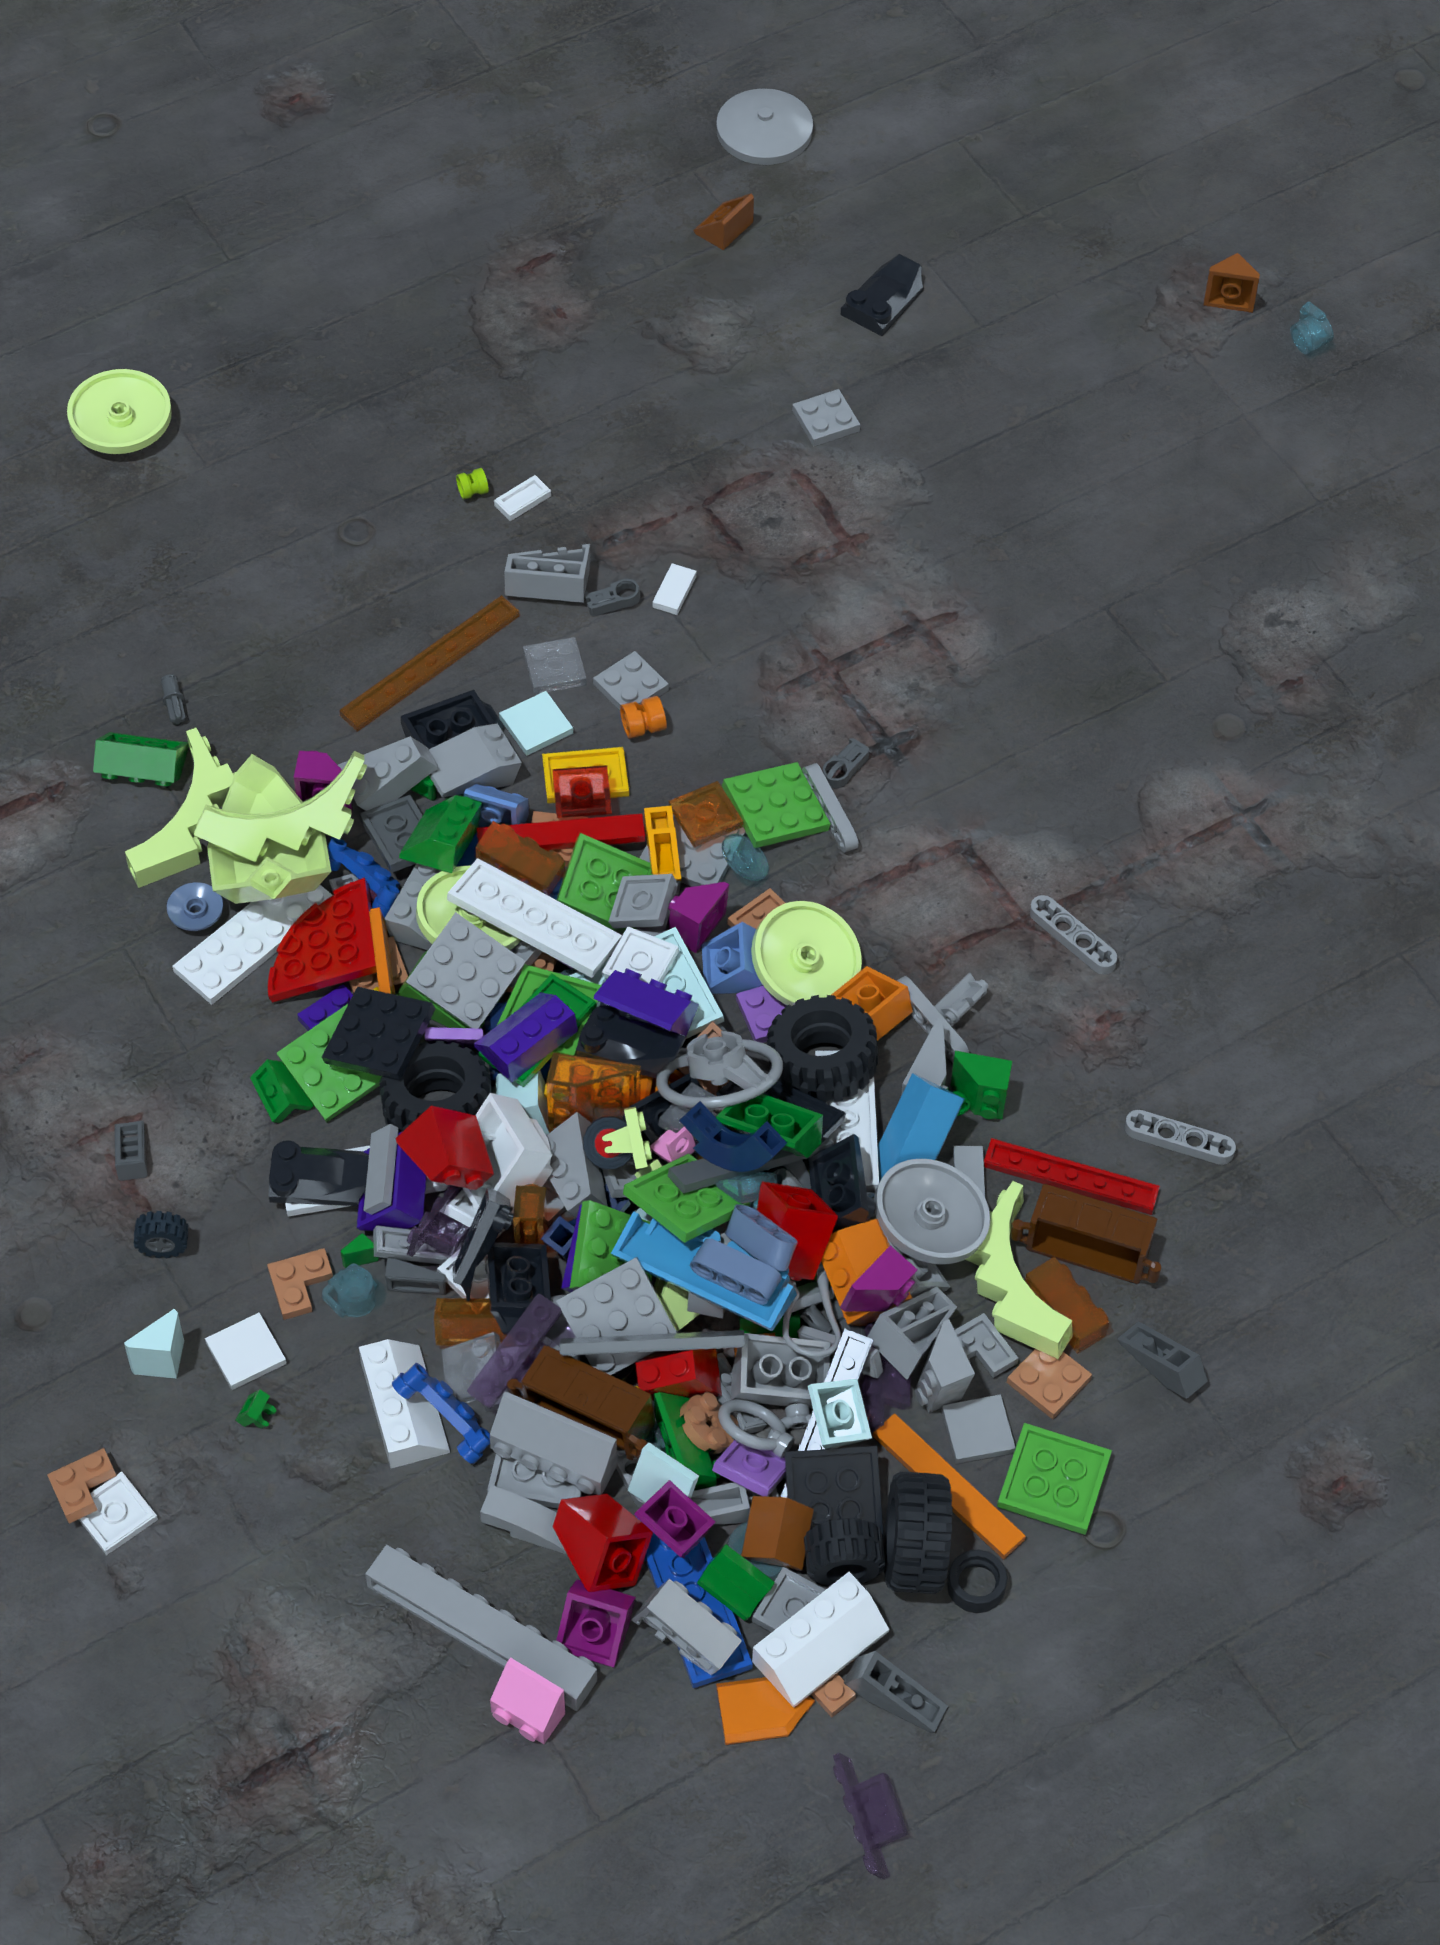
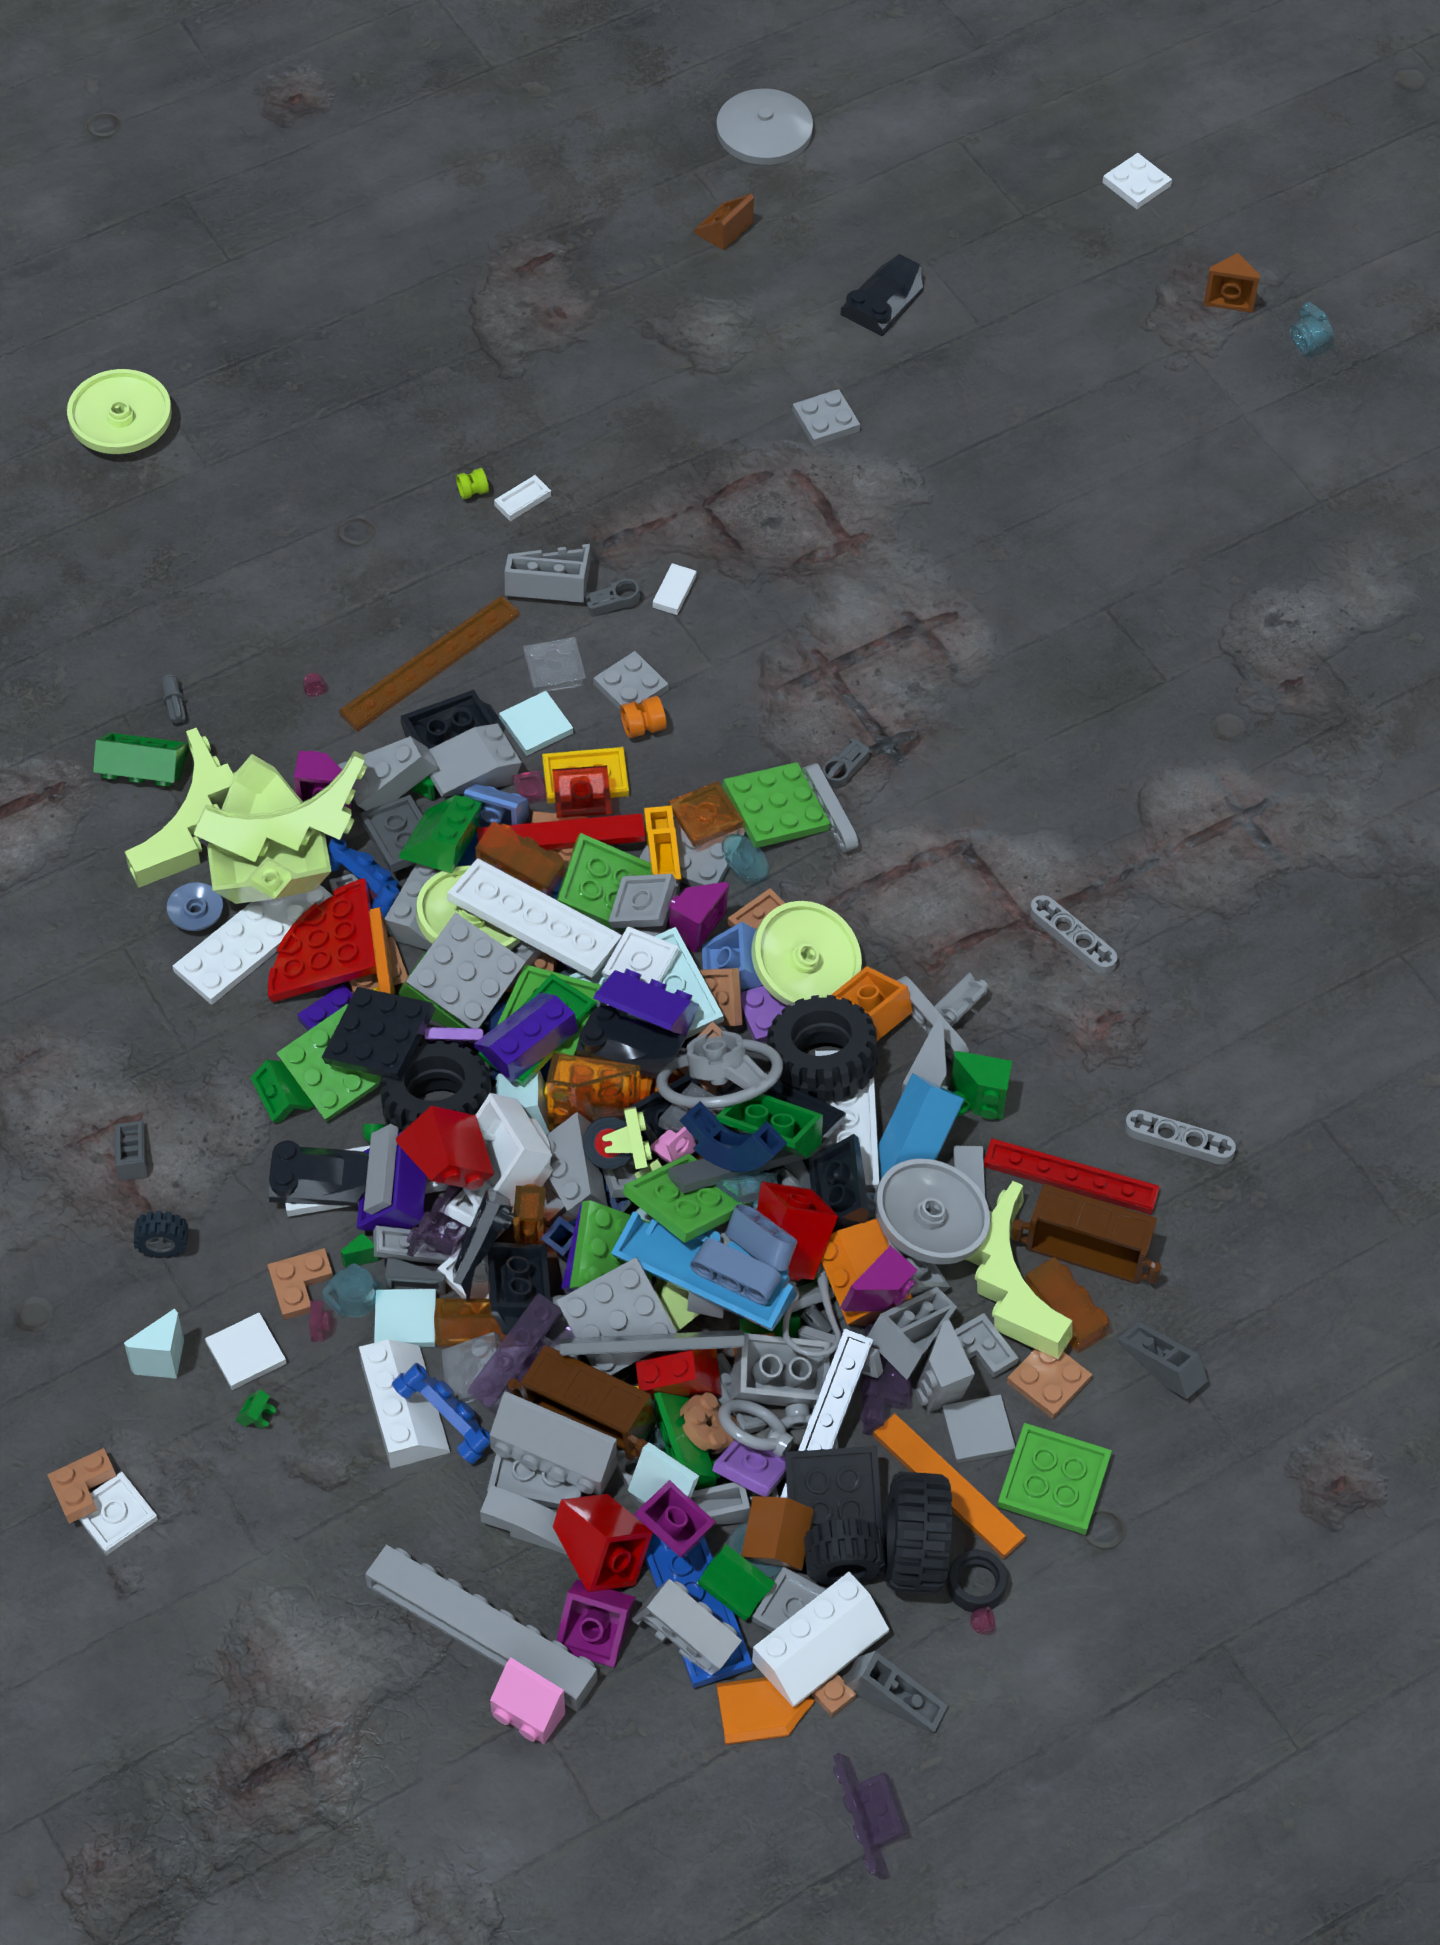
light aqua slope [808,1379,872,1449] -> none
none -> clear pink hinge [303,673,325,697]
none -> clear pink plate [309,1301,330,1342]
none -> green hinge [363,1124,386,1144]
none -> light aqua tile [374,1289,436,1347]
none -> clear pink plate [513,770,546,801]
none -> nougat plate [699,968,742,1026]
none -> clear pink hinge [970,1606,995,1633]
none -> white plate [1102,153,1172,209]

